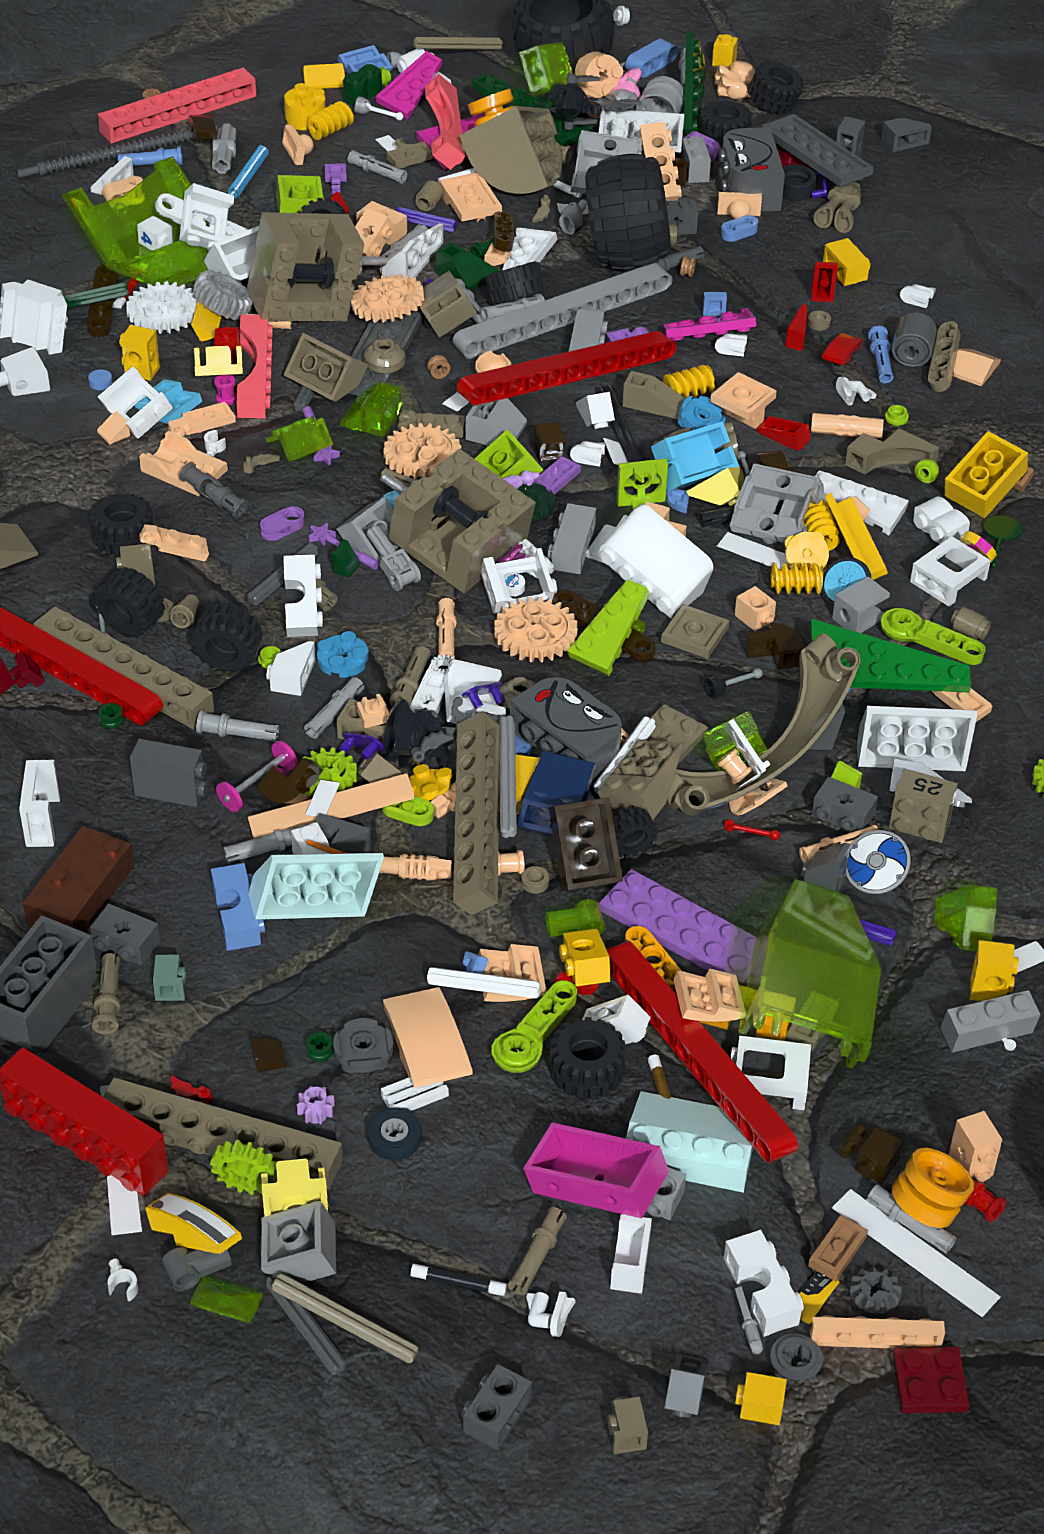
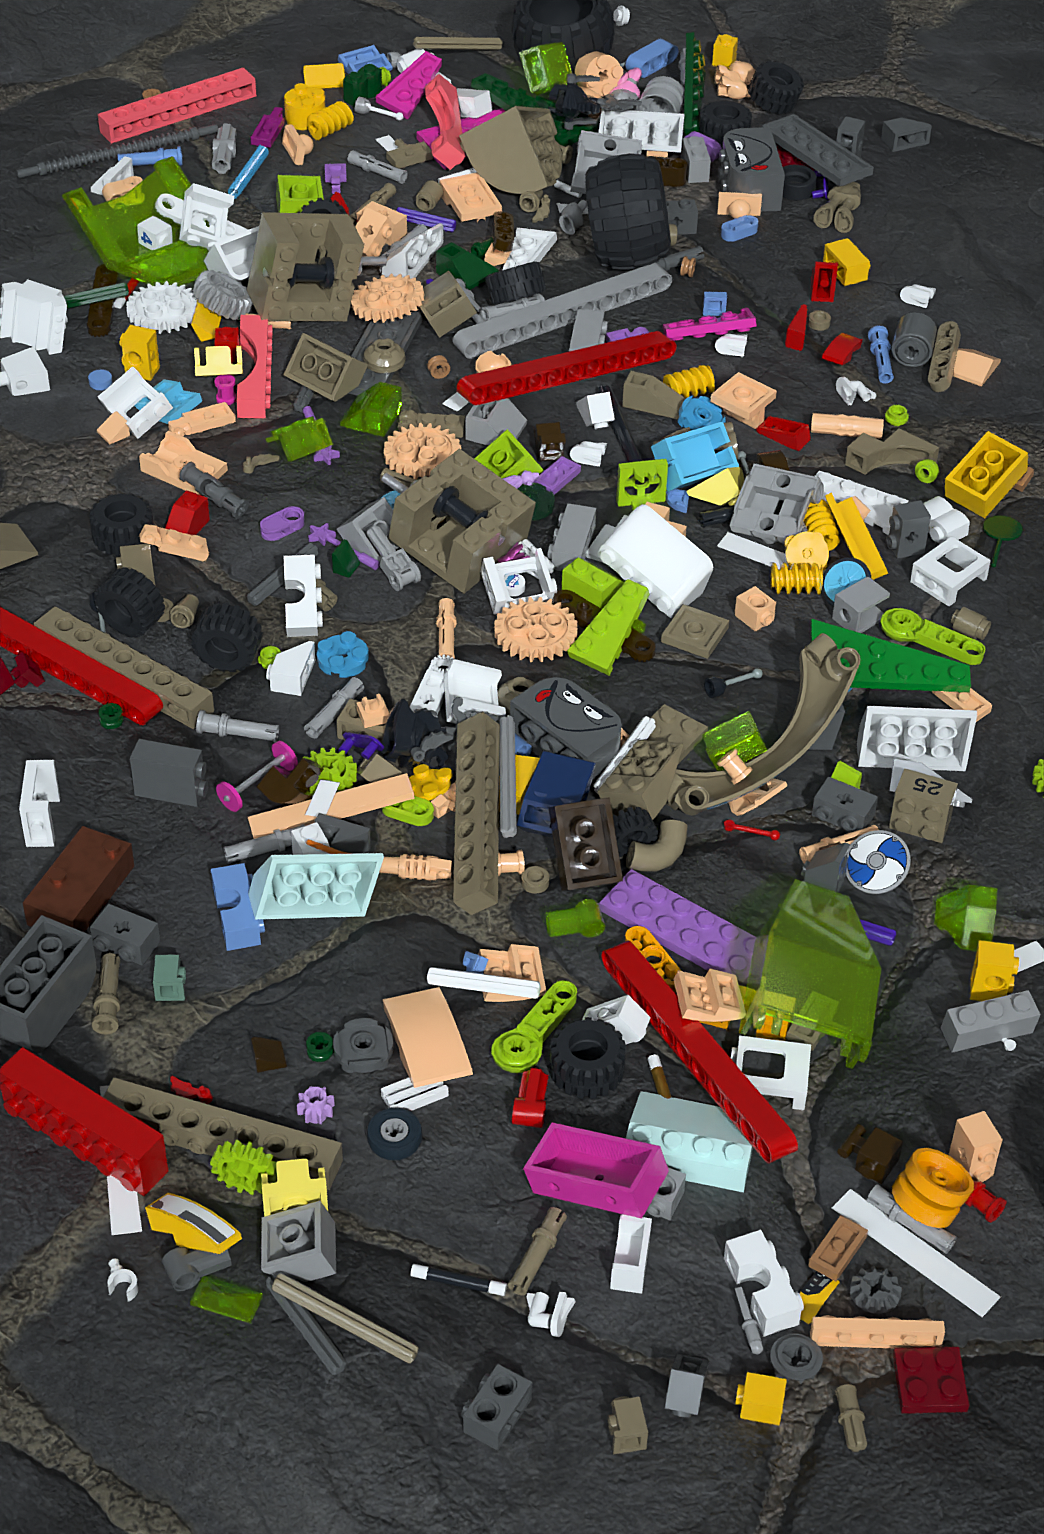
dark brown slope [188,115,217,140] -> none
white piece [204,430,226,457] -> none
dark tan pin [389,646,430,707] -> none
dark purple piece [461,682,505,709] -> none
light orange wheel [467,89,515,127] -> none
red piece [553,971,599,996] -> none
yellow brick [559,929,610,986] -> none
white sticker [603,438,628,465] -> none
light nougat brick [640,121,682,201] -> none
white piece [725,719,770,791] -> none
dark brown brick [745,623,805,670] -> none
yellow piece [959,531,997,563] -> none
none -> red slope [165,490,210,535]
none -> magenta hinge [251,107,285,148]
none -> dark tan pin [349,183,396,226]
none -> white slope [457,88,492,118]
none -> red piece [512,1068,548,1128]
none -> dark tan cone [519,190,543,212]
none -> lime slope [562,557,625,609]
none -> dark tan cylinder [626,820,688,872]
none -> dark tan axle [835,1384,867,1452]
none -> dark grey brick [886,500,931,559]

